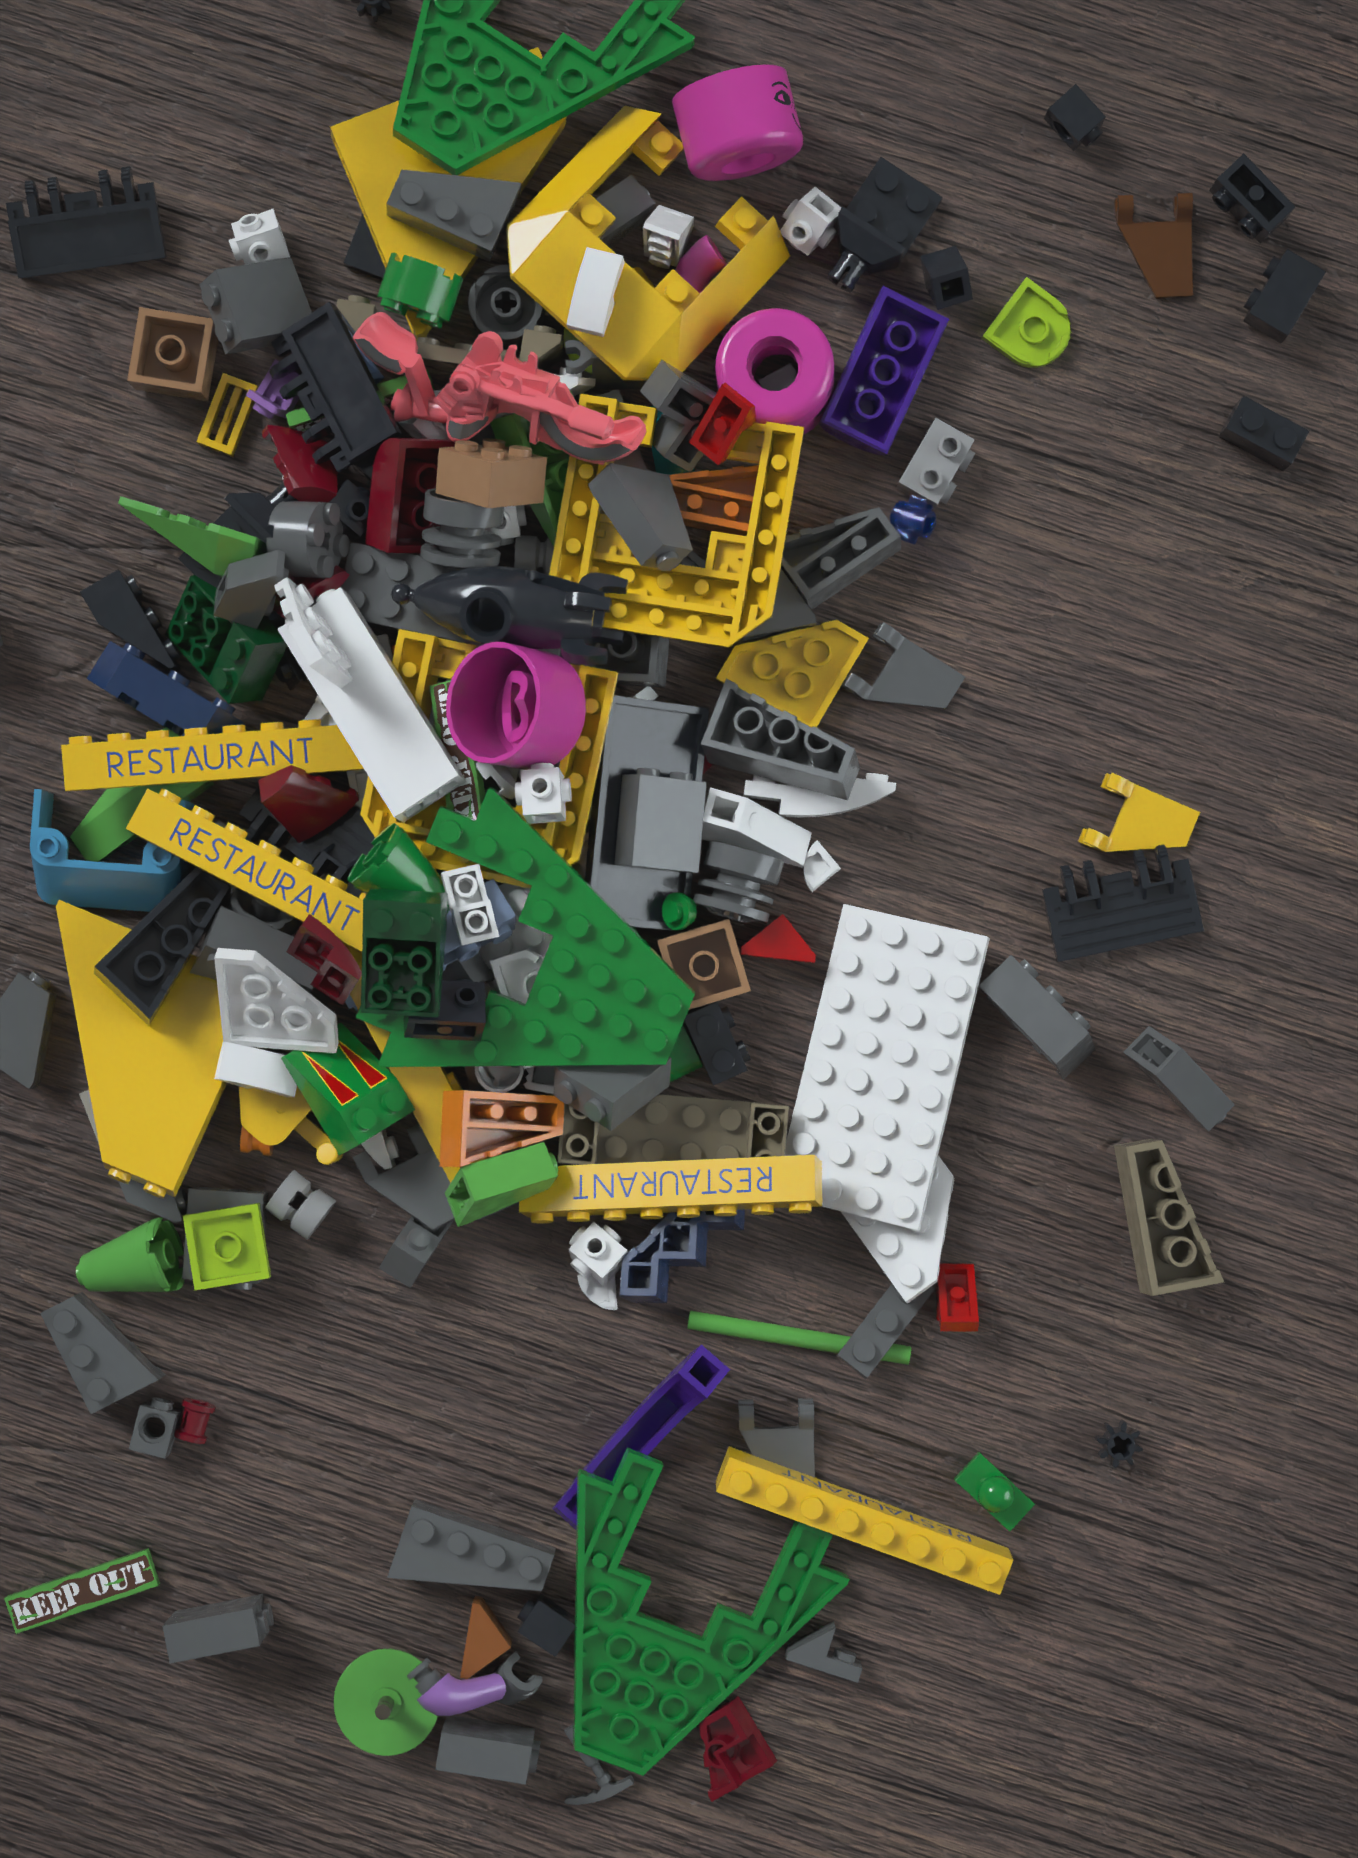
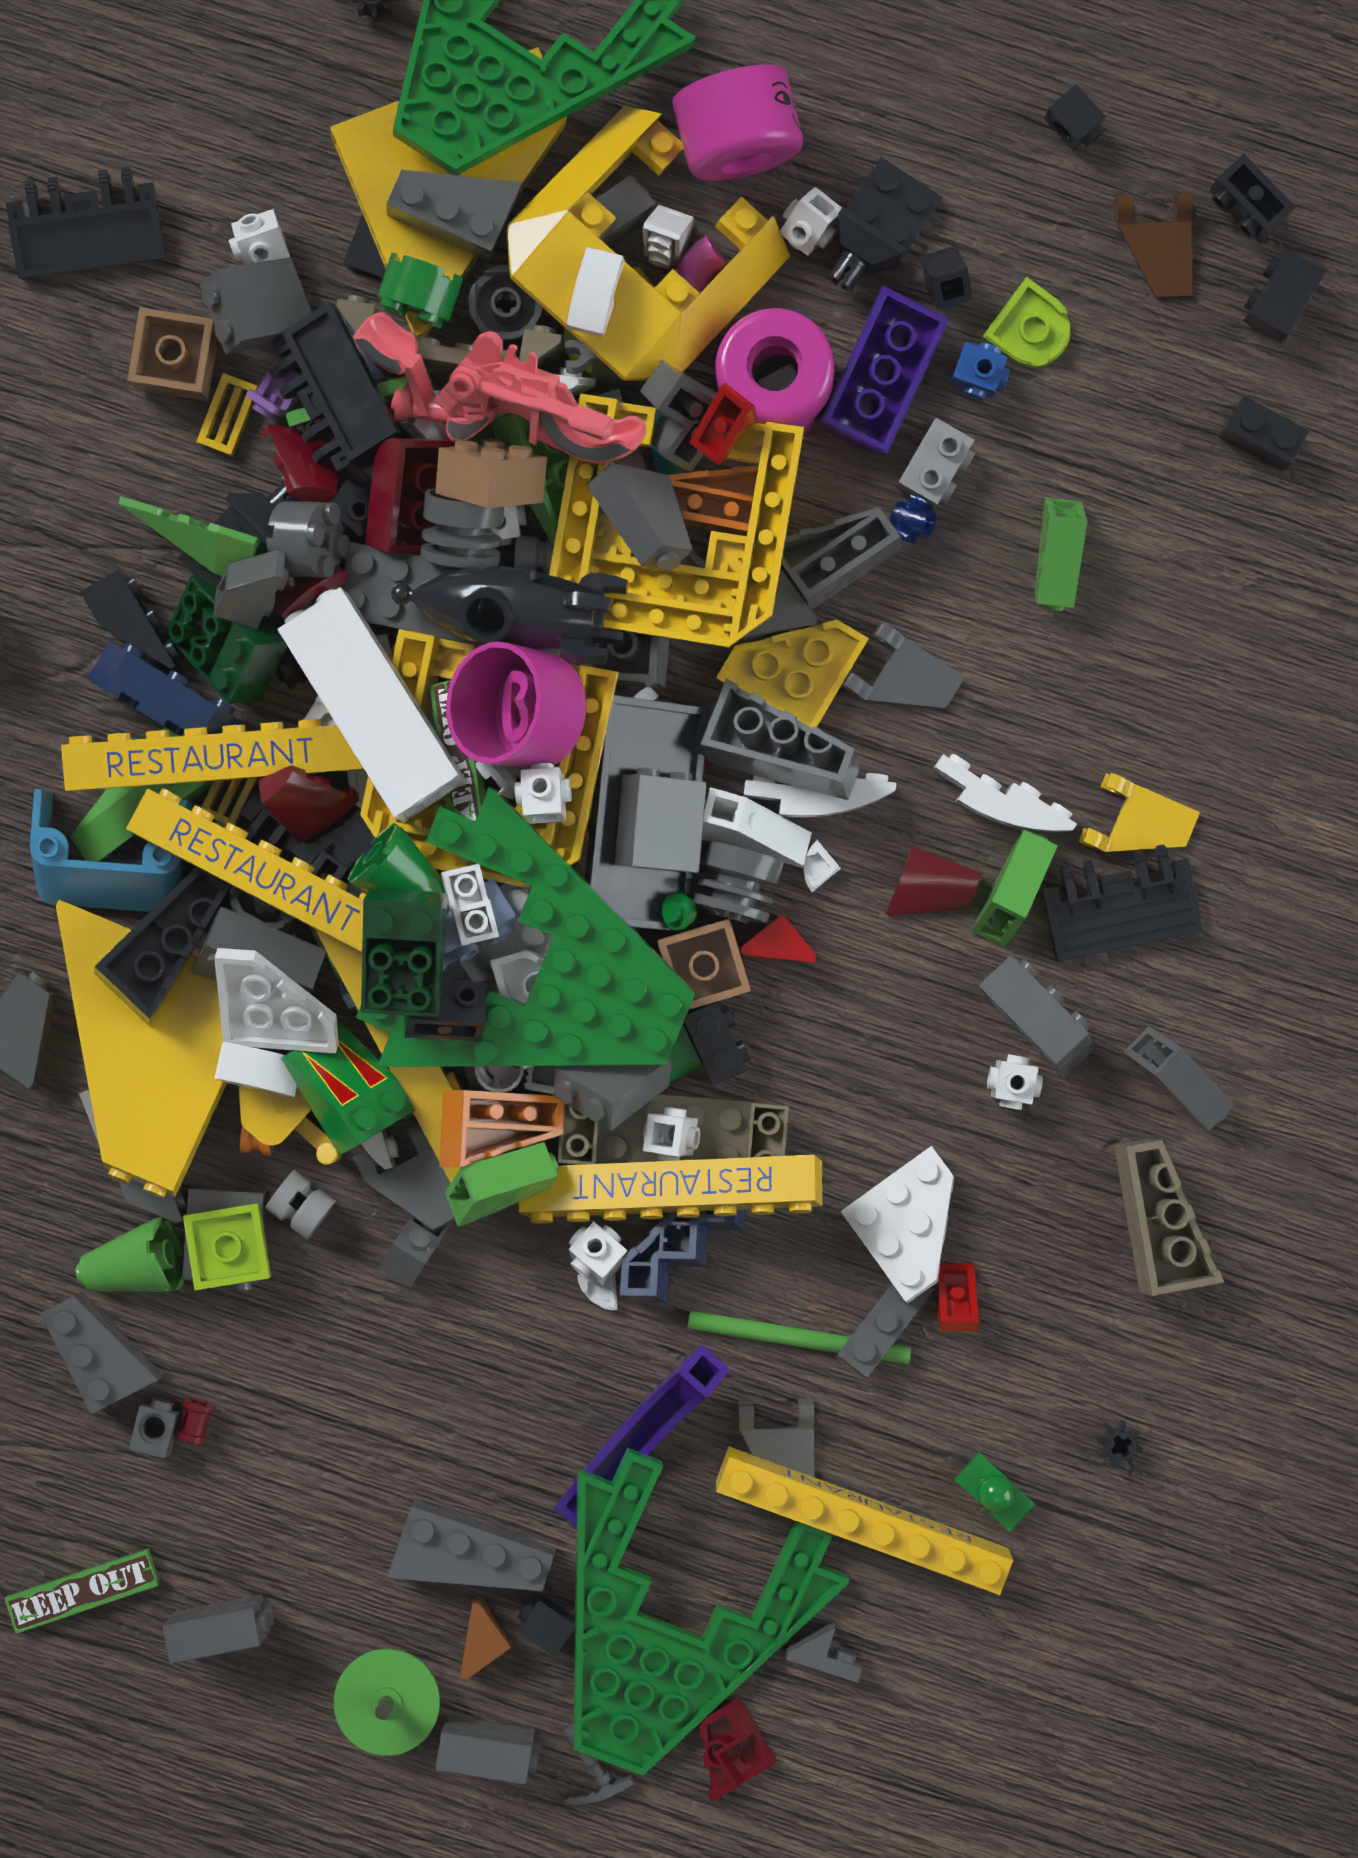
white plate [274,577,353,688] -> none
dark red slope [286,914,362,1005] -> none
piece [407,1651,543,1716] -> none
white plate [785,904,990,1231] -> none
none -> yellow tile [201,778,259,826]
none -> white brick [643,1107,700,1161]
none -> dark red slope [885,846,983,916]
none -> white slope [932,754,1077,833]
none -> blue brick [950,342,1010,400]
none -> bright green slope [972,829,1058,947]
none -> white brick [987,1054,1043,1110]
none -> bright green slope [1035,497,1088,611]

